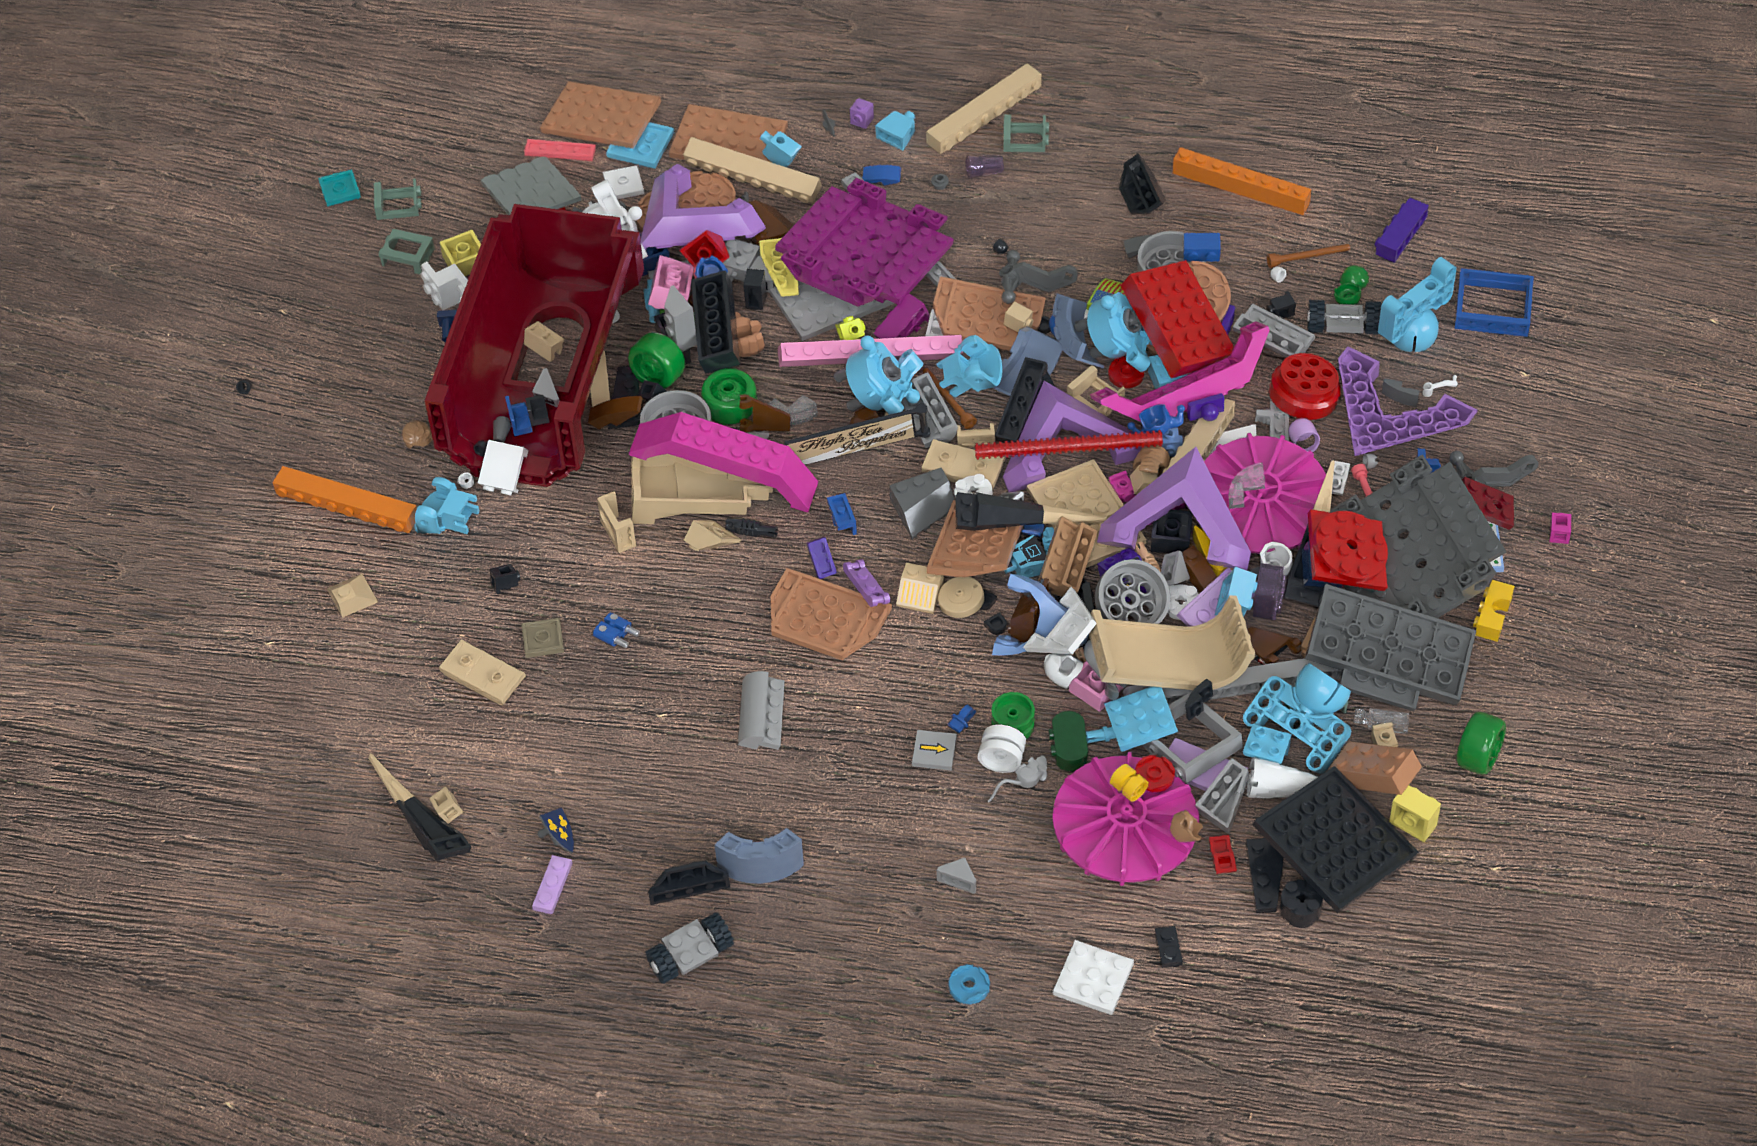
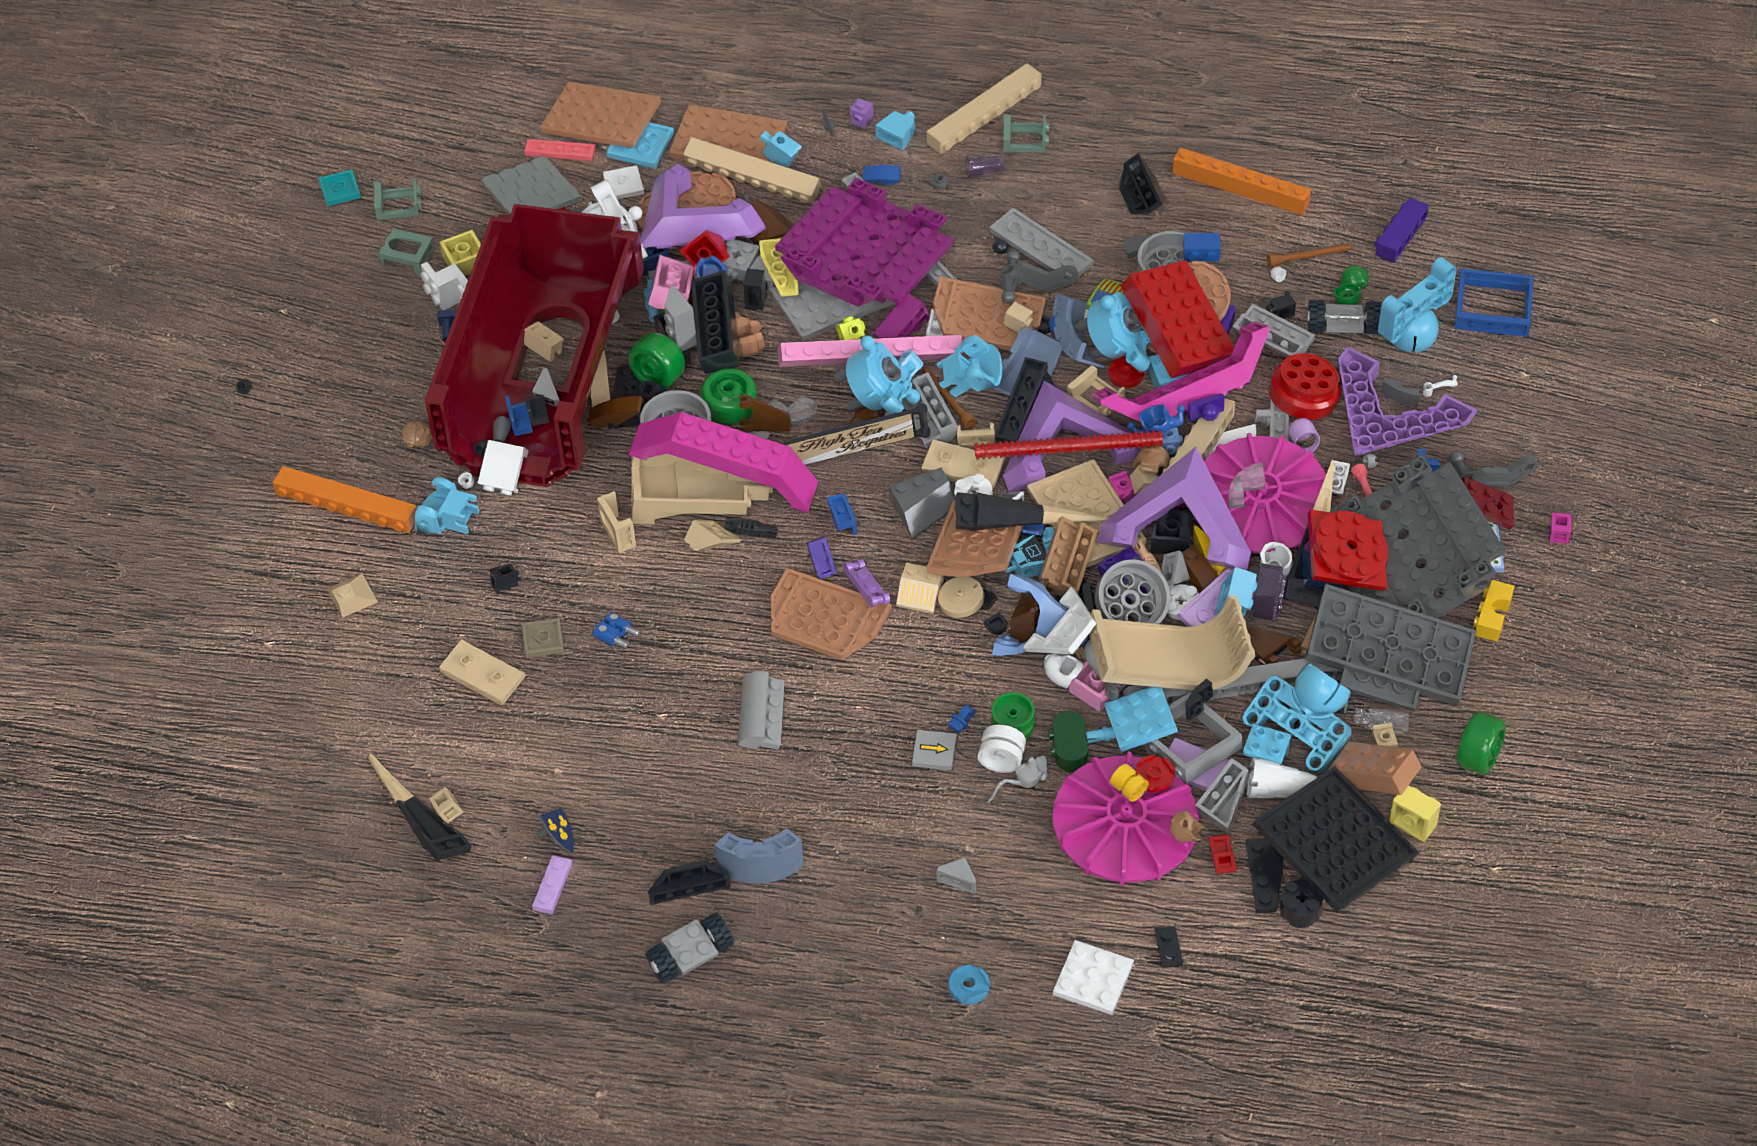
none -> light grey plate [990,208,1094,278]

